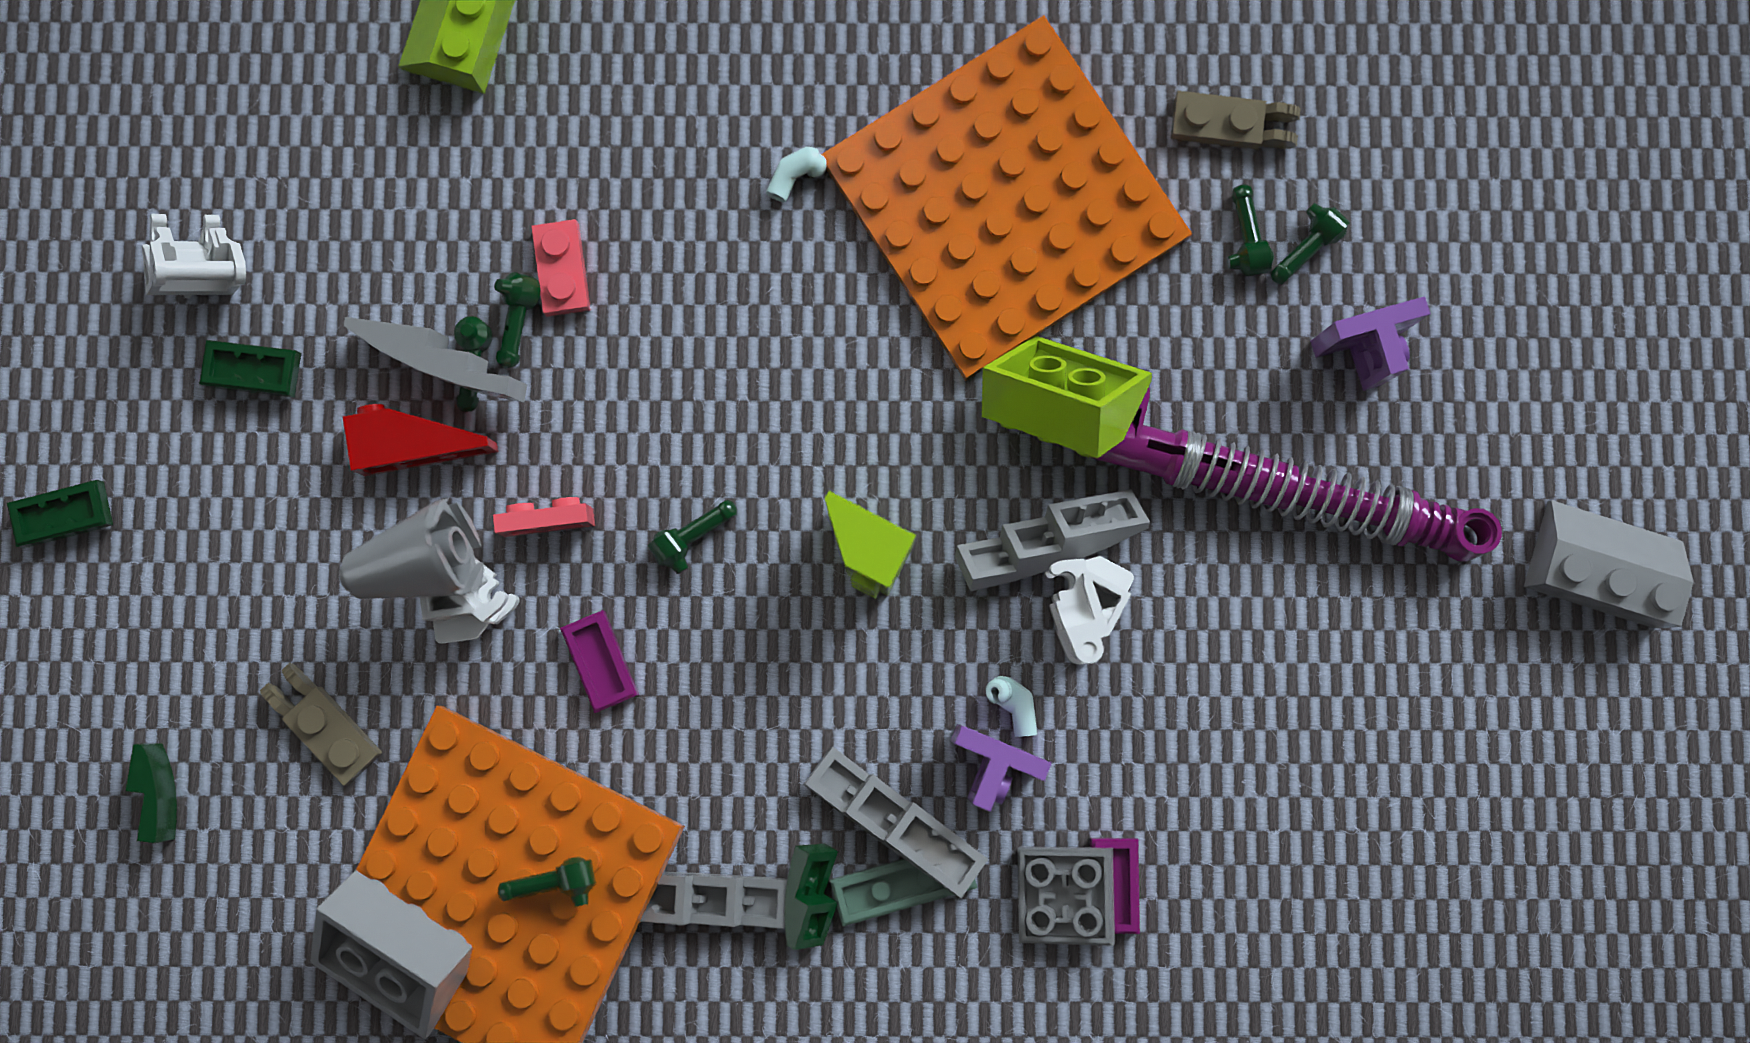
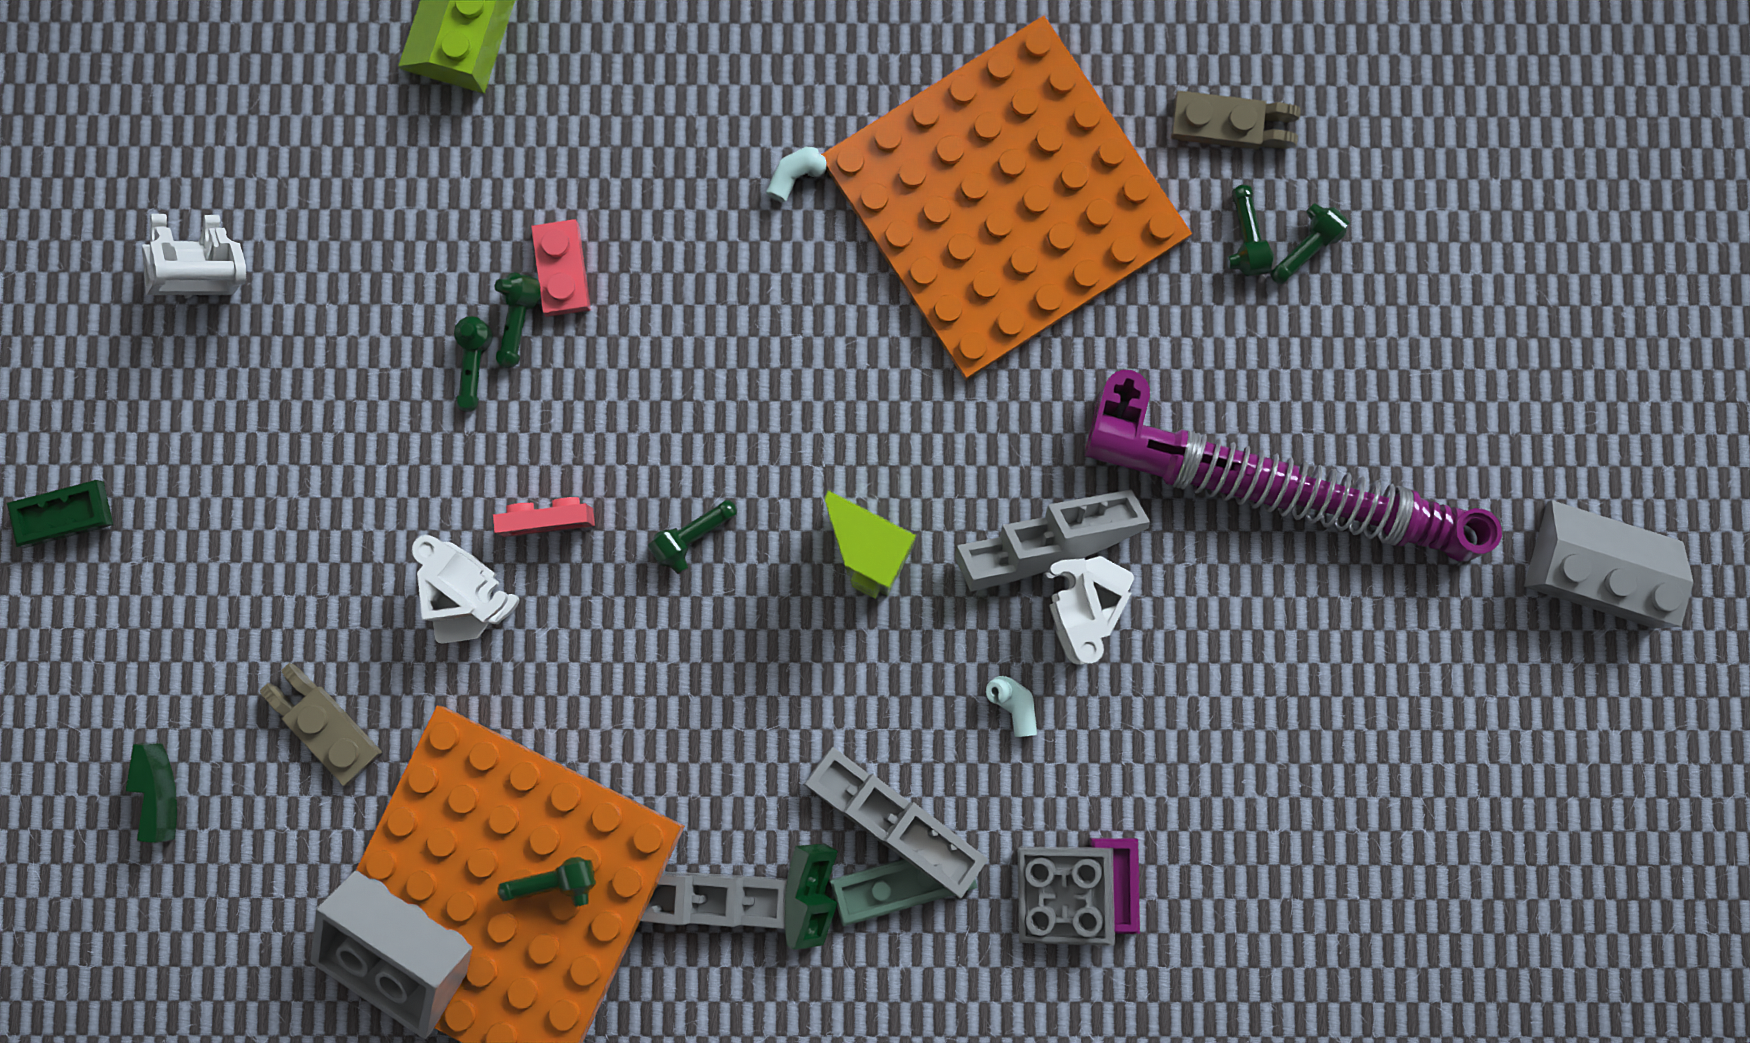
dark green plate [199,340,302,398] -> none
light grey cone [339,499,484,599] -> none
red slope [342,404,498,476] -> none
light grey slope [343,317,527,403] -> none
magenta tile [560,610,639,713] -> none
medium lavender bracket [950,724,1052,811] -> none
lime slope [982,336,1152,458] -> none
medium lavender bracket [1310,296,1431,391] -> none

